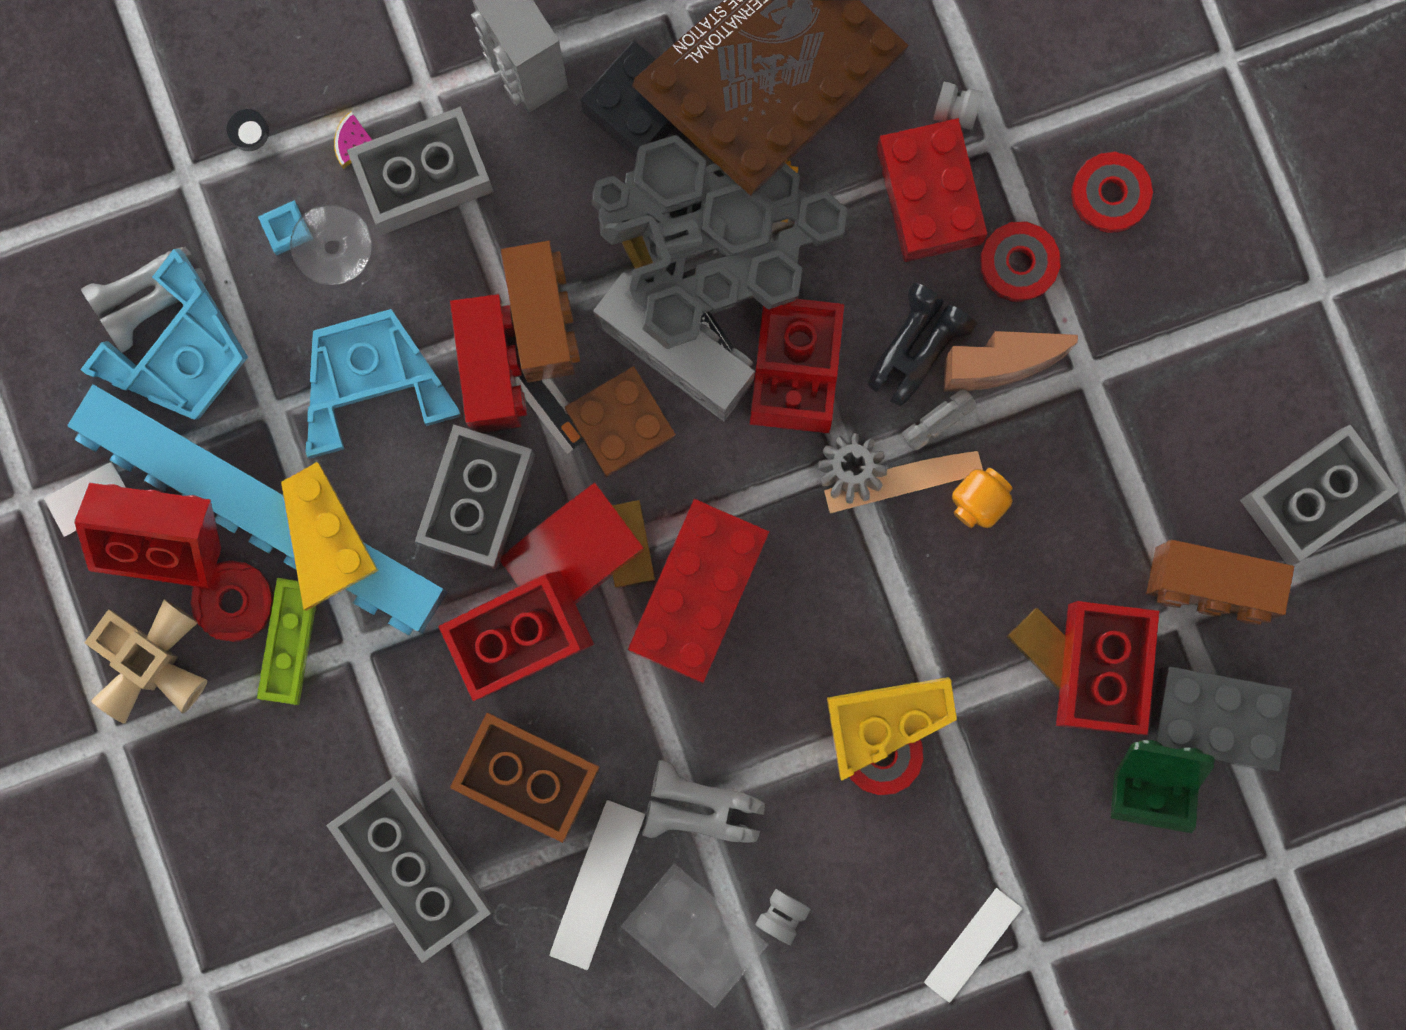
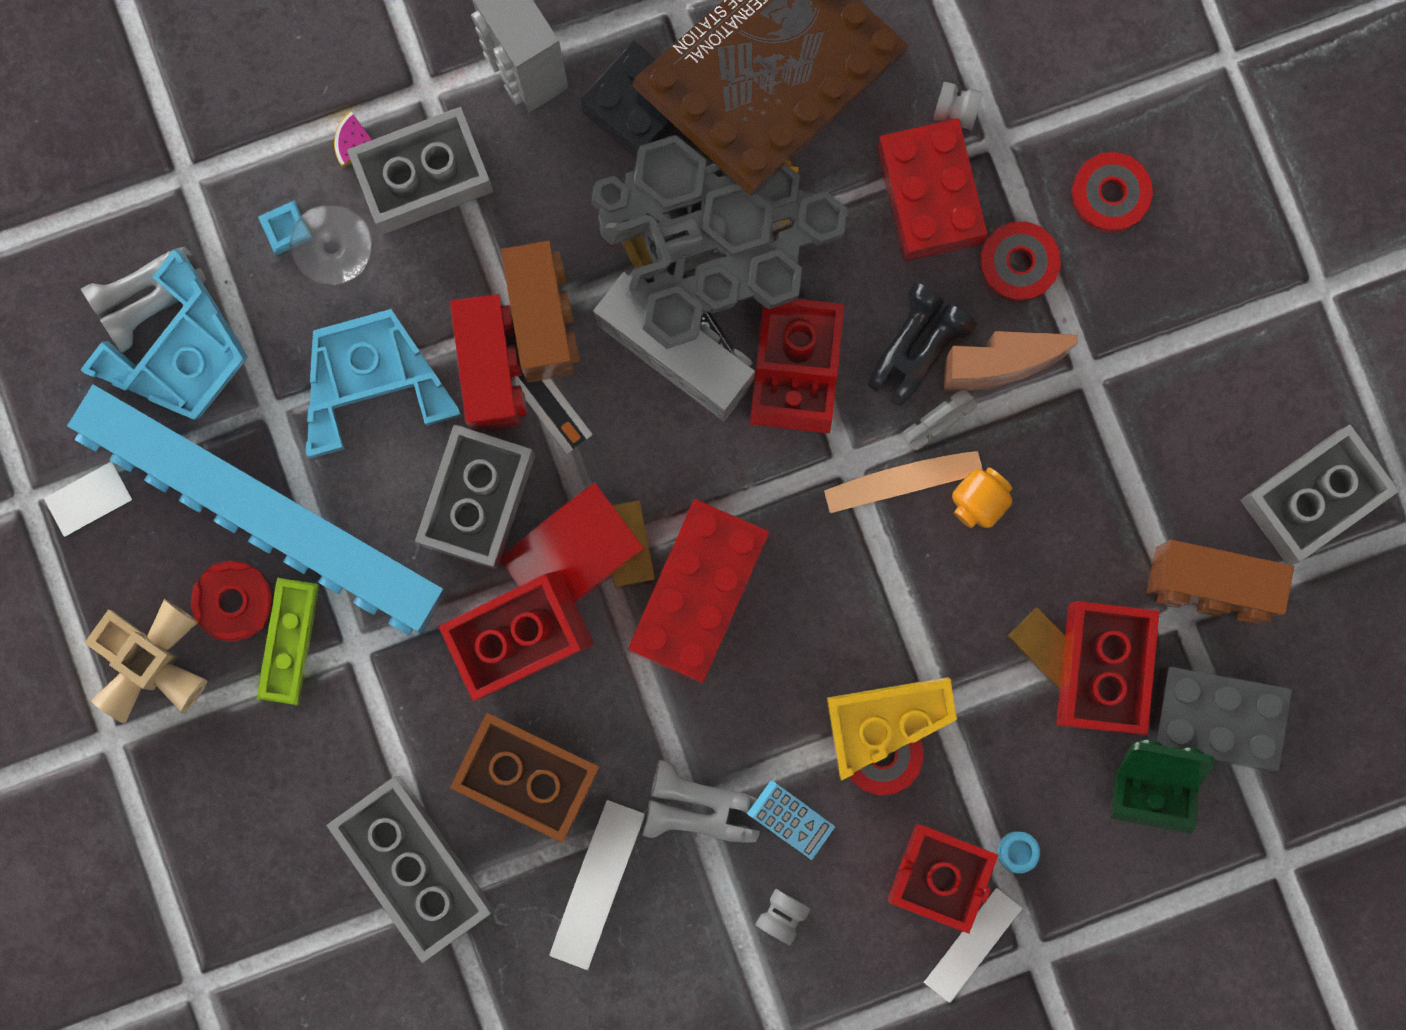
red brick [74,483,221,588] -> none
black tile [226,109,269,151] -> none
yellow wing [281,462,379,611] -> none
dark orange plate [565,366,676,478] -> none
clear plate [620,863,768,1009] -> none
light grey gear [818,433,887,503] -> none
none -> medium azure tile [747,780,835,860]
none -> red brick [887,823,998,934]
none -> medium azure tile [997,831,1040,873]

